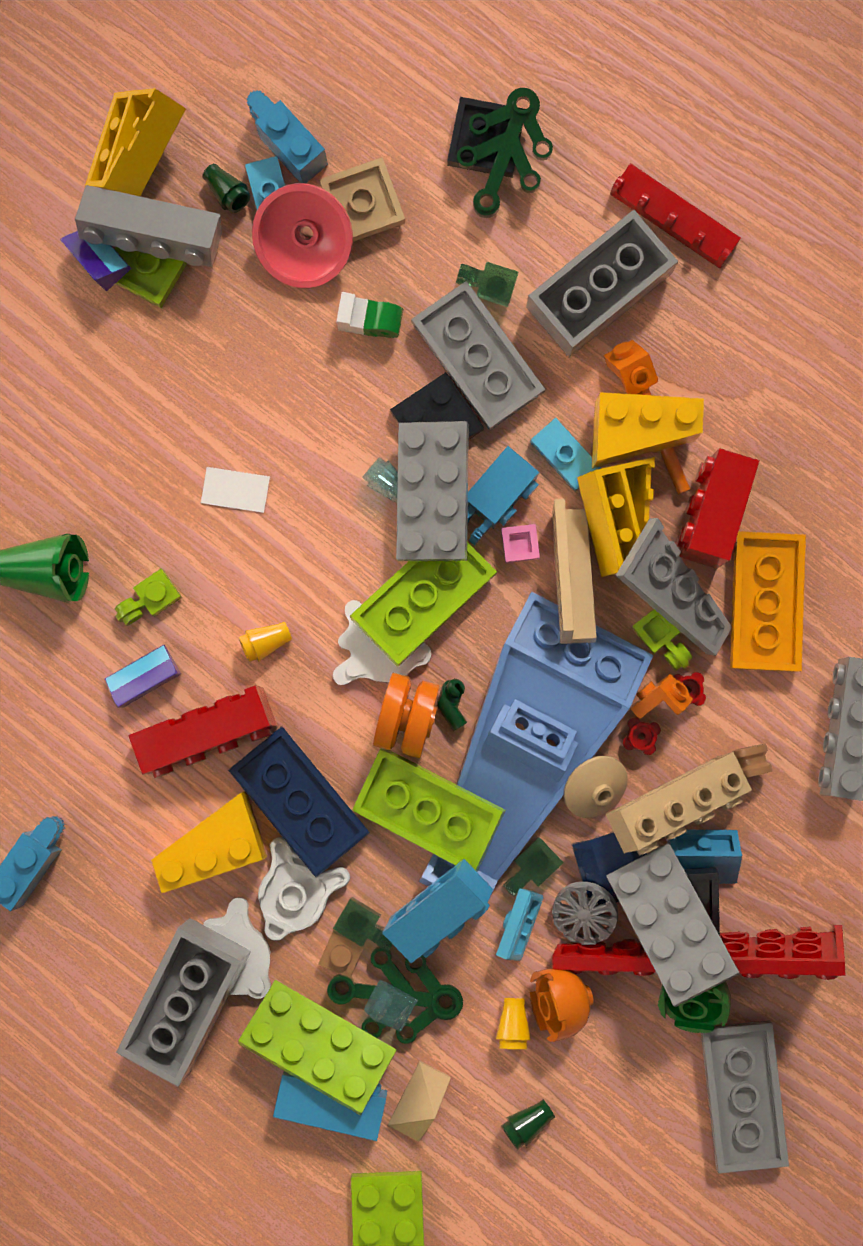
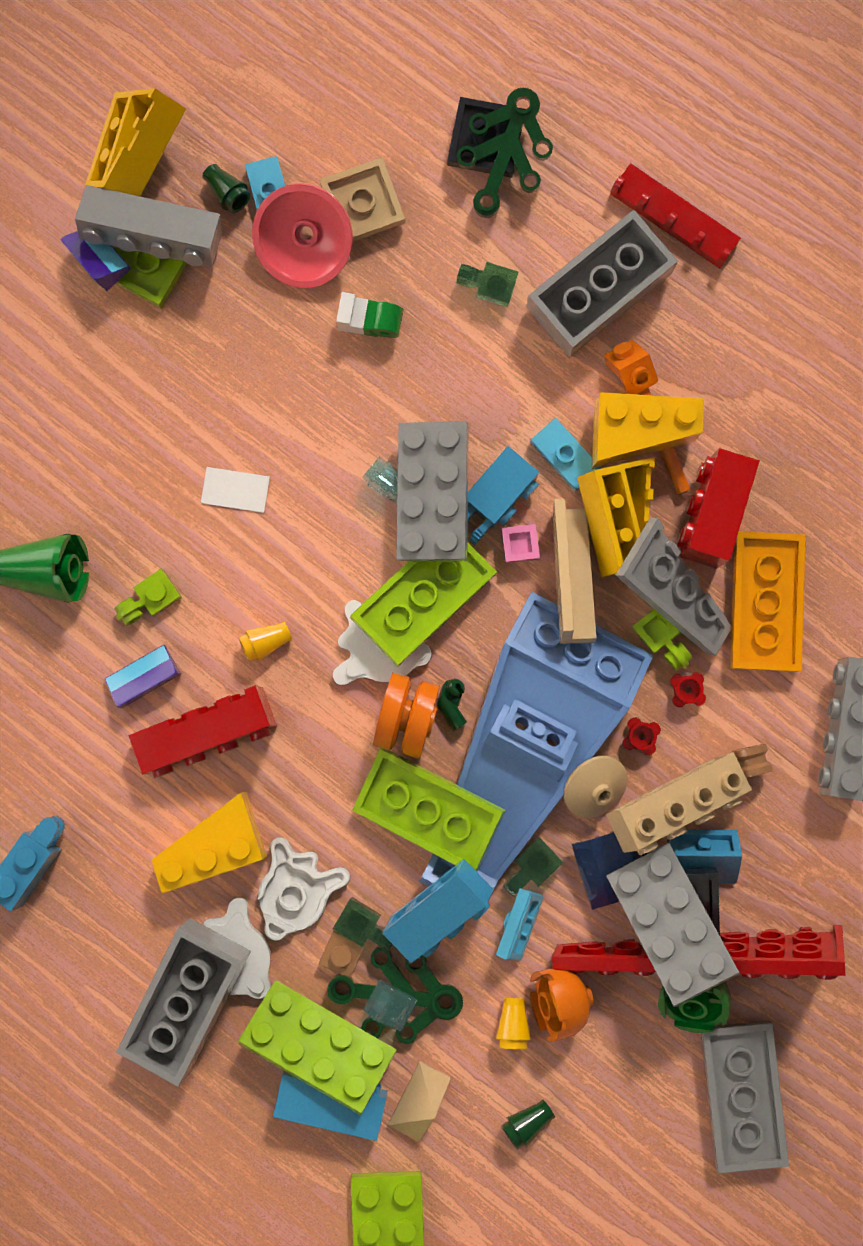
dark blue tile [228,726,370,878] -> none
dark azure hinge [247,90,328,184] -> none
black plate [390,372,484,440] -> none
light grey plate [411,281,545,431] -> none
light grey wheel [552,882,618,945] -> none
orange bracket [631,674,693,719] -> none

